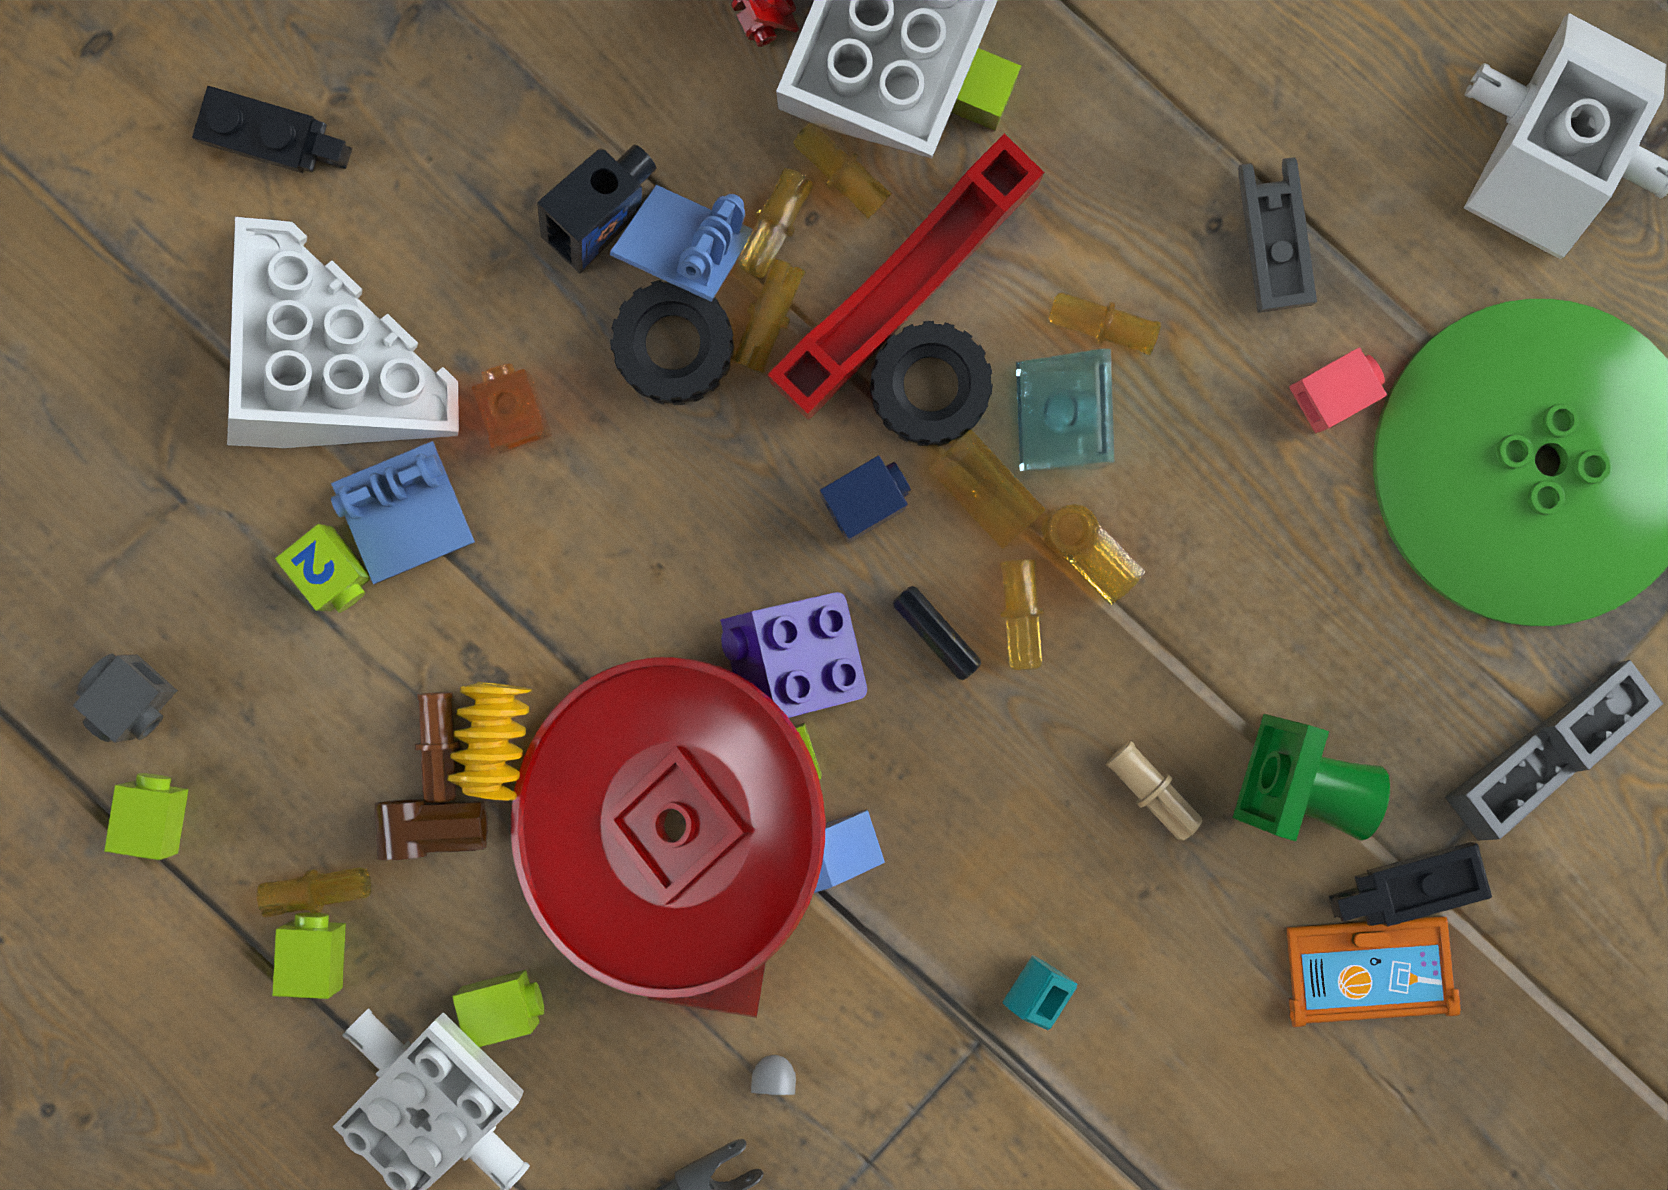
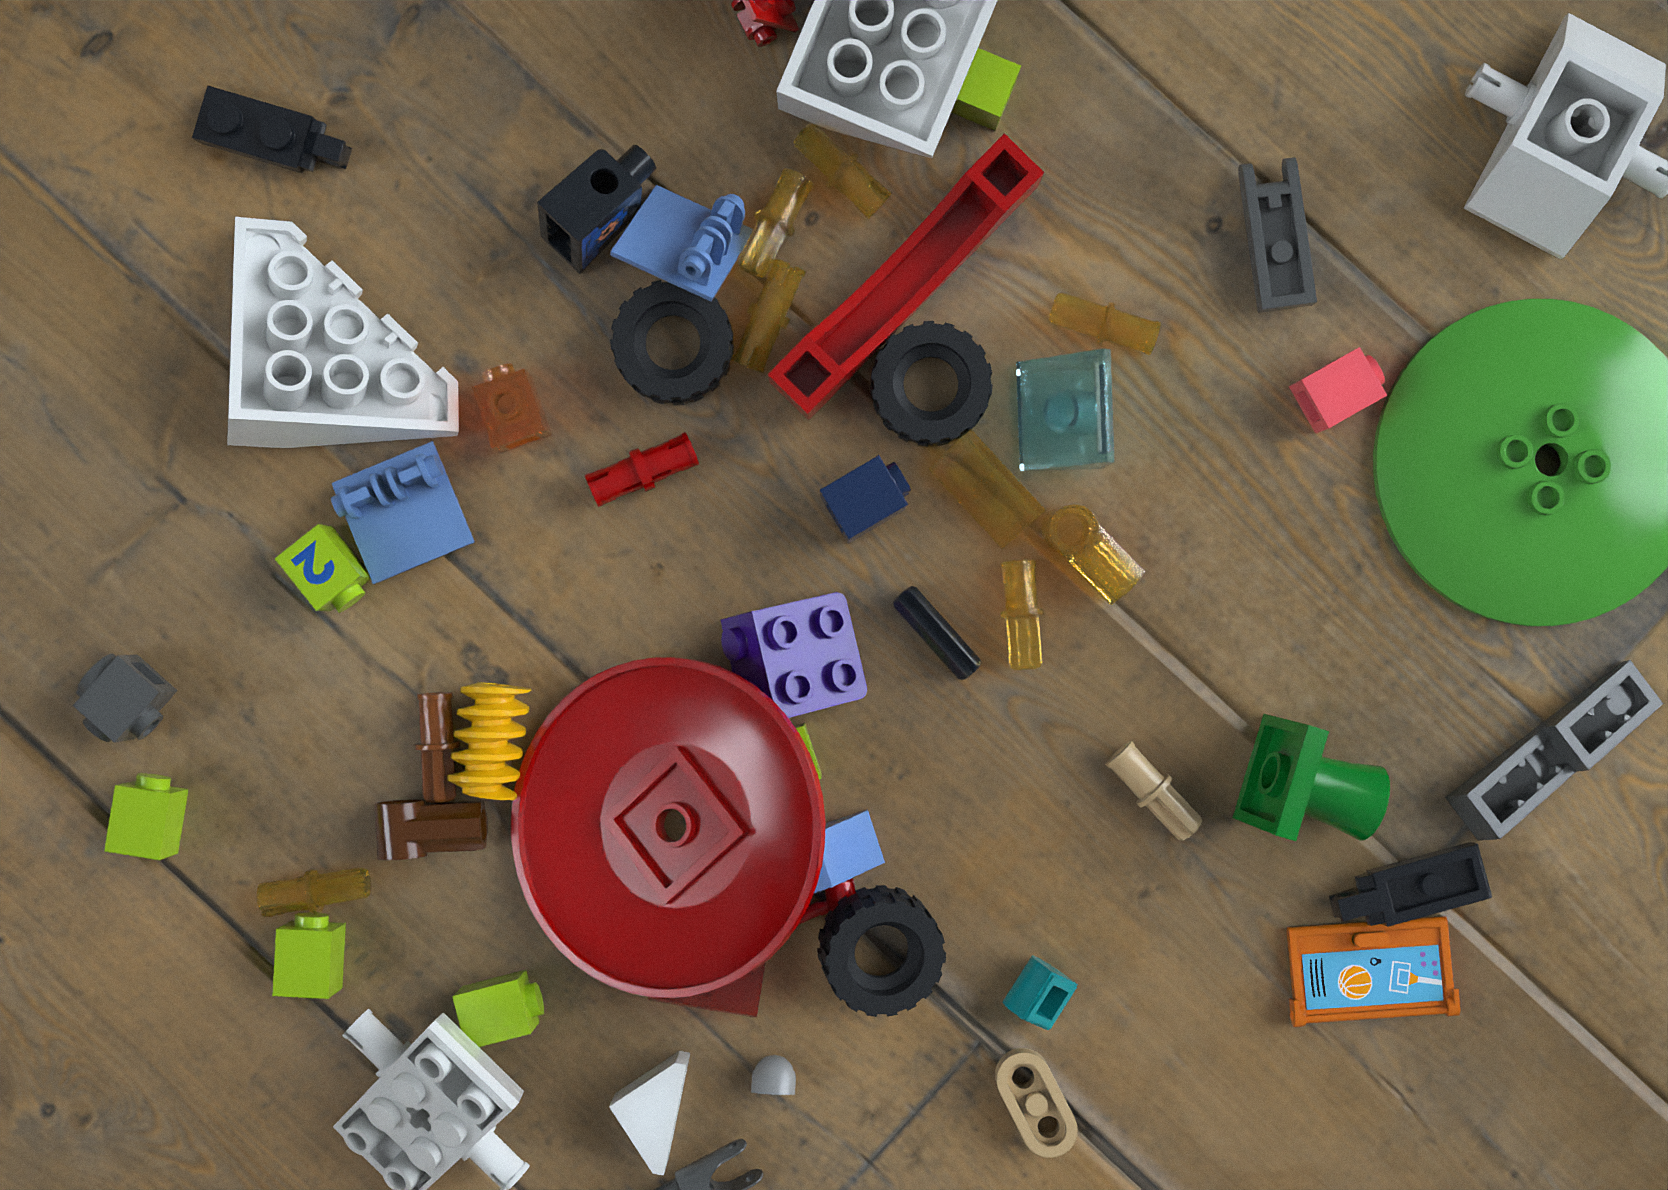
none -> red pin [584,432,700,508]
none -> white slope [609,1051,690,1176]
none -> red hand [798,878,856,925]
none -> black tyre [817,885,946,1017]
none -> tan plate [995,1048,1078,1158]

